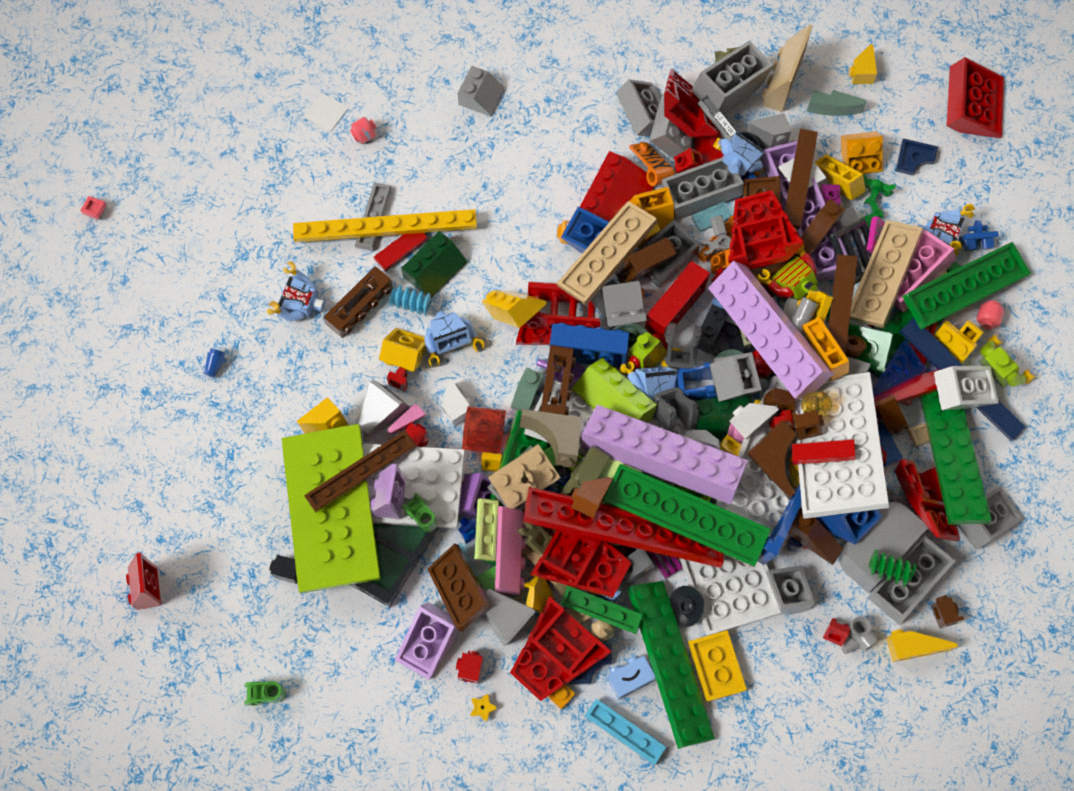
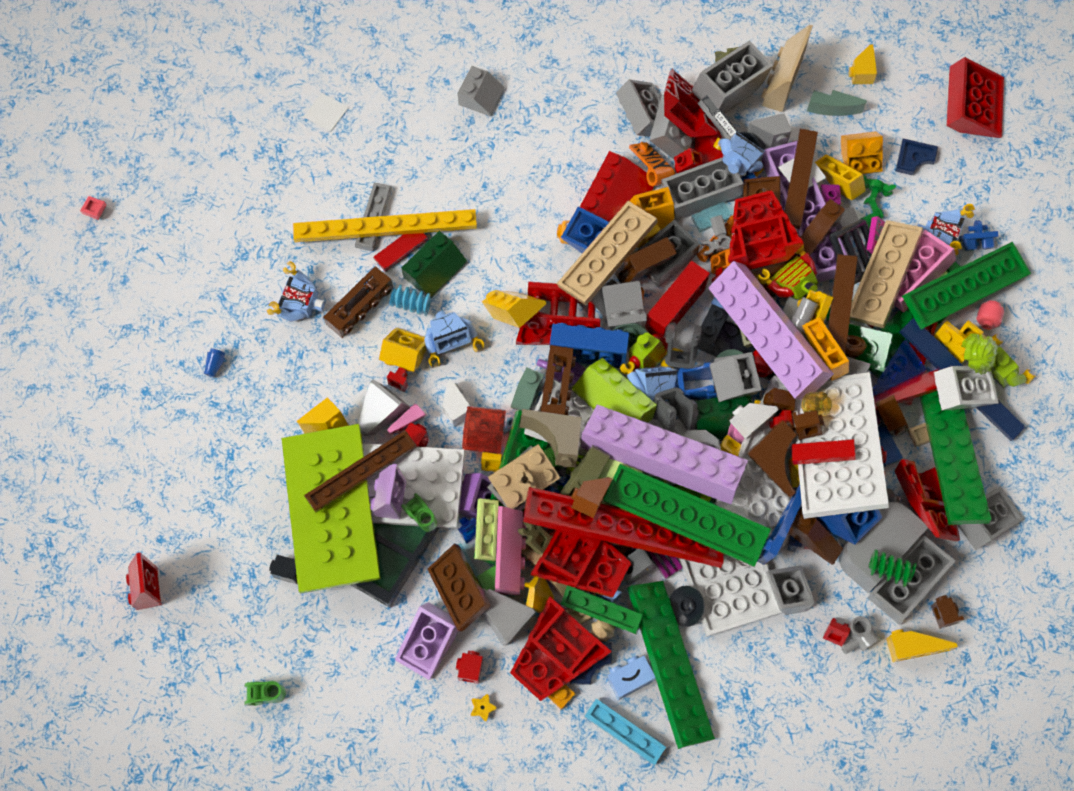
coral head [349,117,377,144] -> none
yellow plate [688,630,747,703] -> none
none -> lime hair [961,333,999,375]

